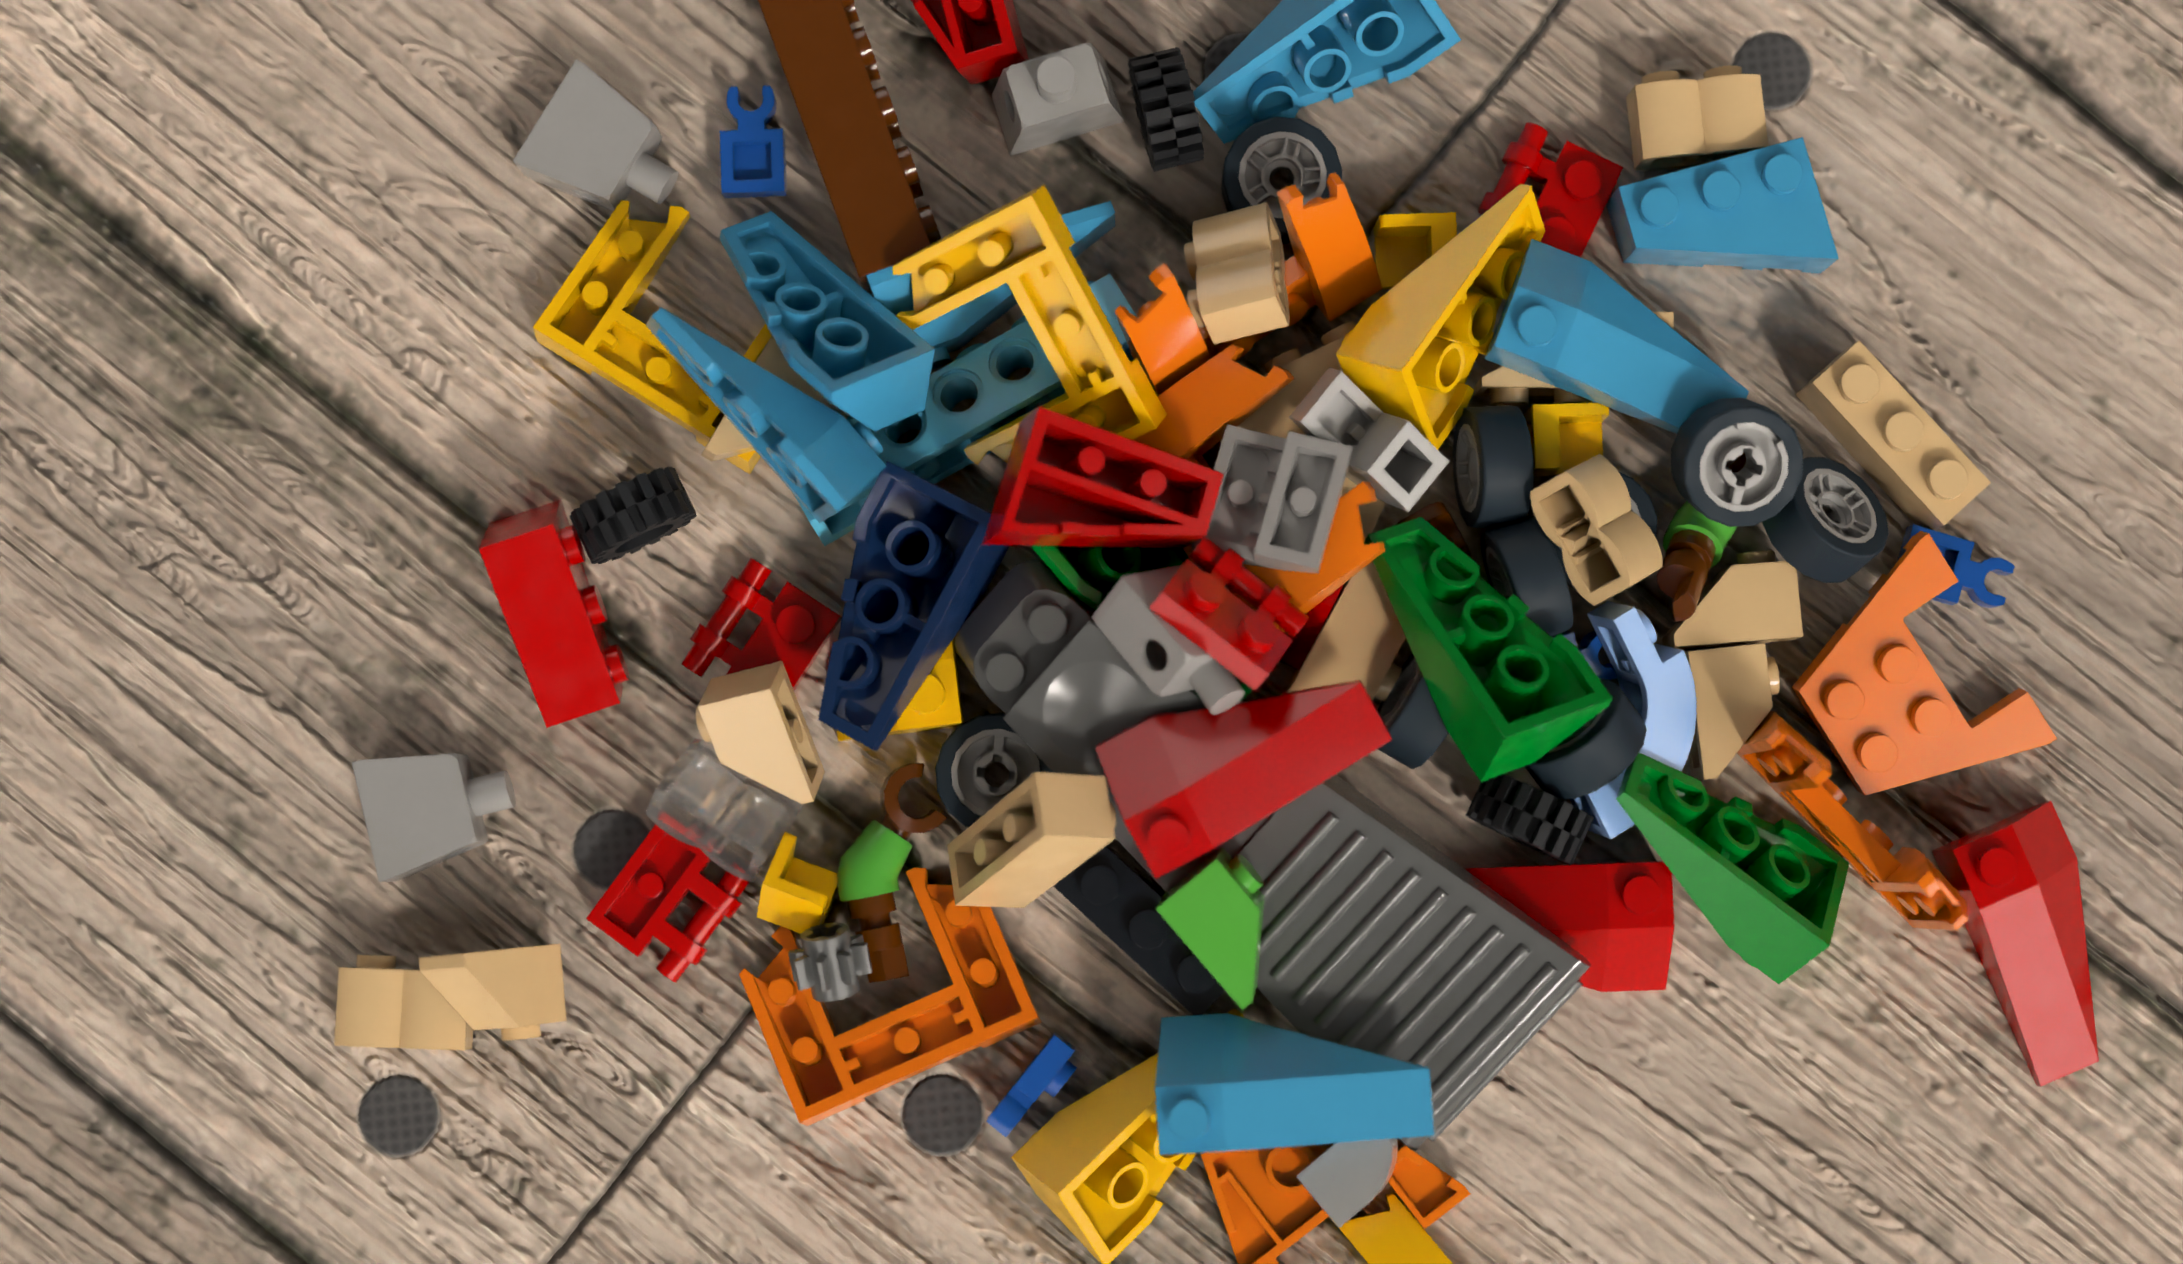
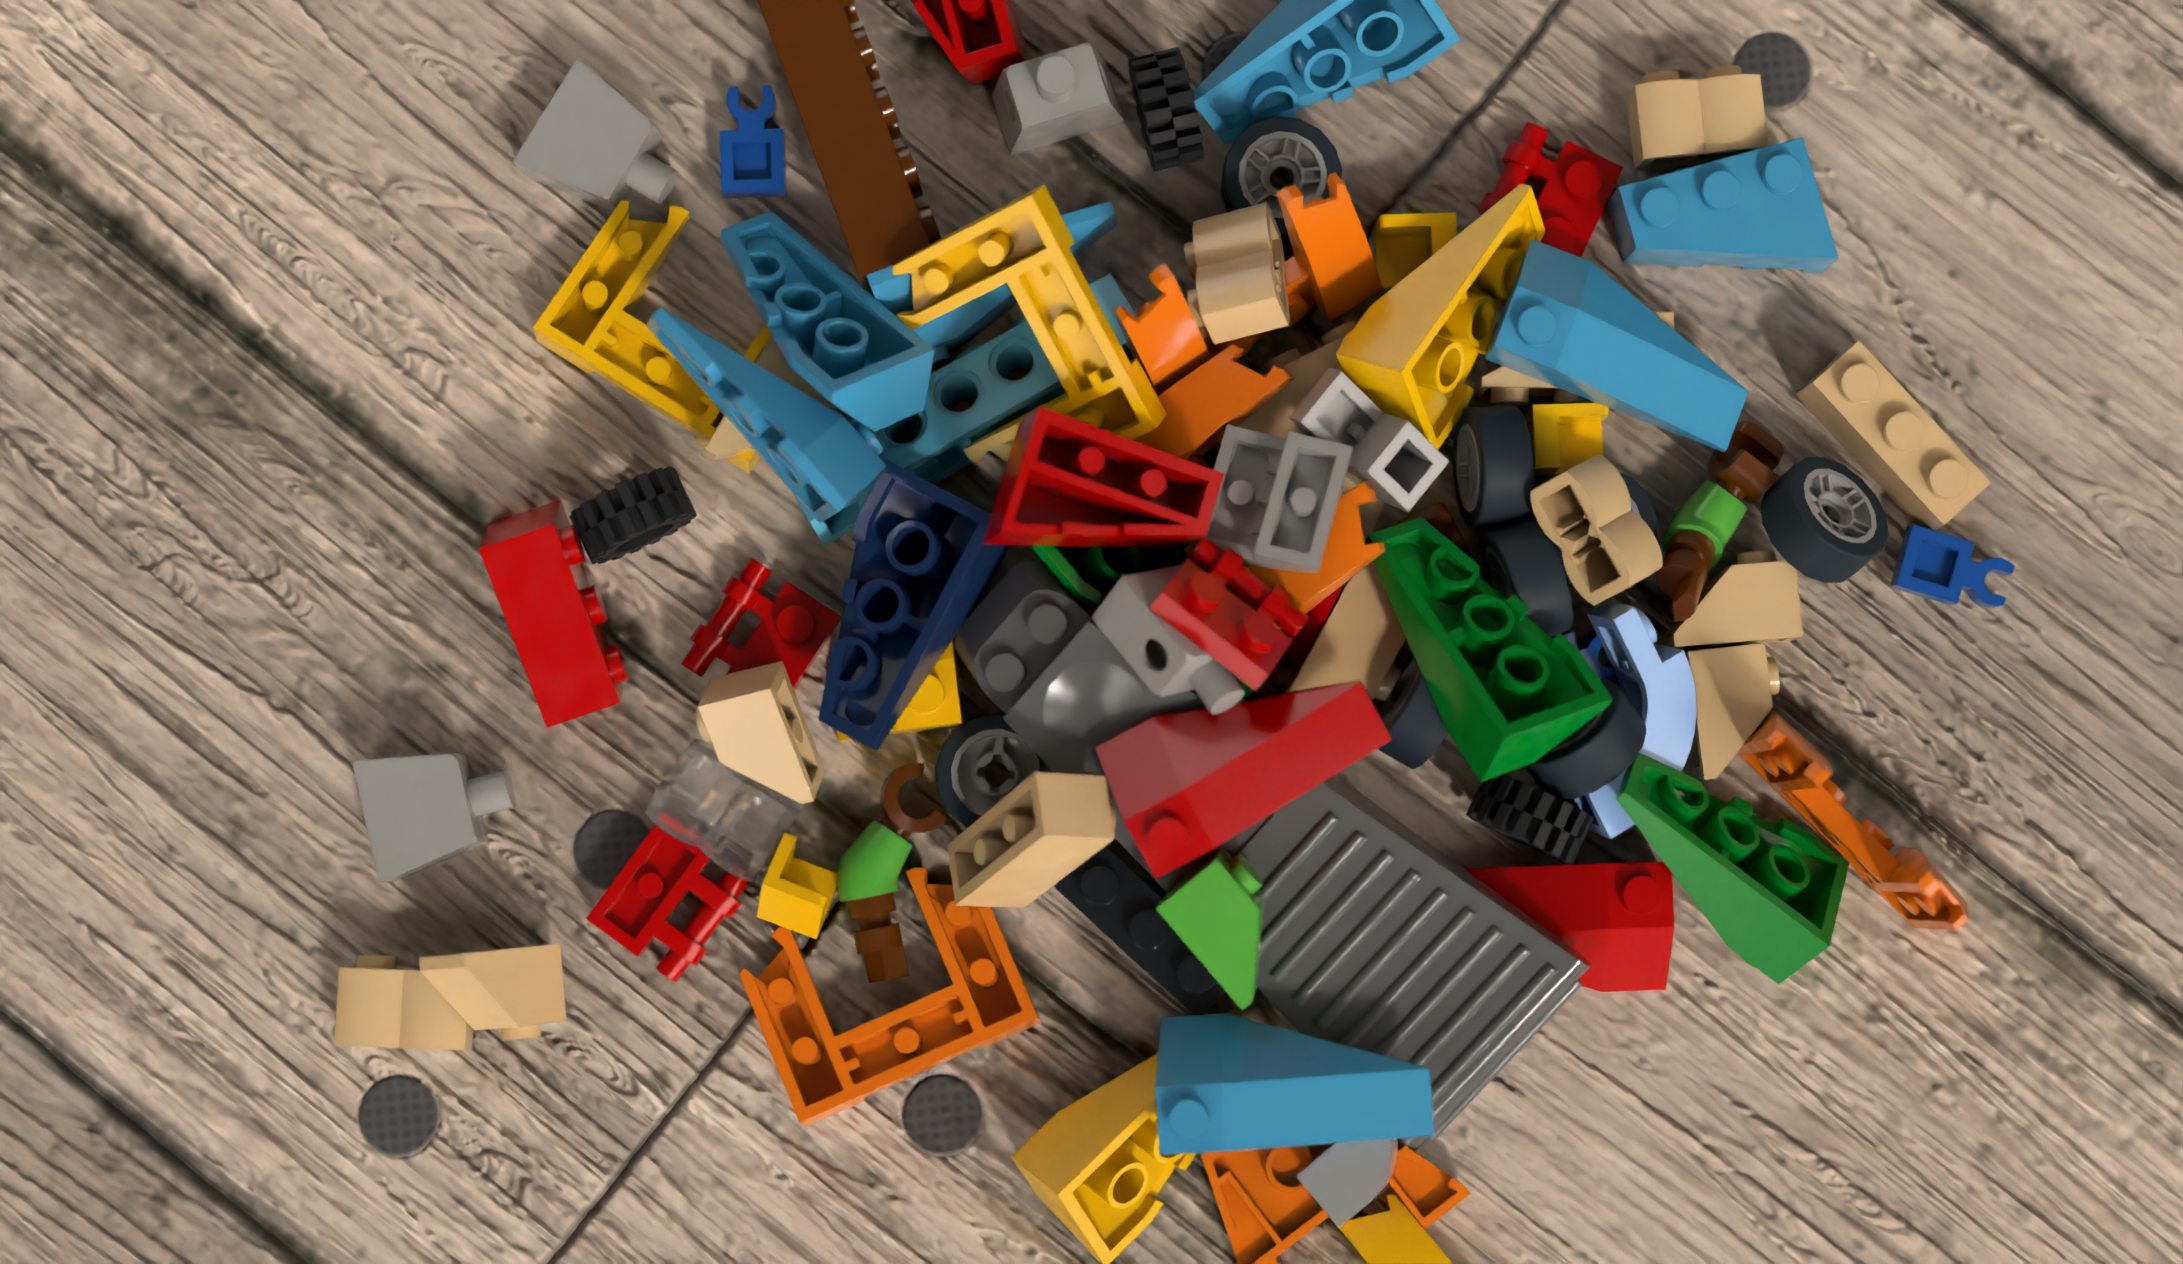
dark grey gear [788,922,873,1002] -> none
blue plate [986,1032,1077,1137] -> none
wheel [1671,398,1803,527] -> none
orange wing [1792,531,2057,796] -> none
red wedge [1932,800,2099,1087] -> none

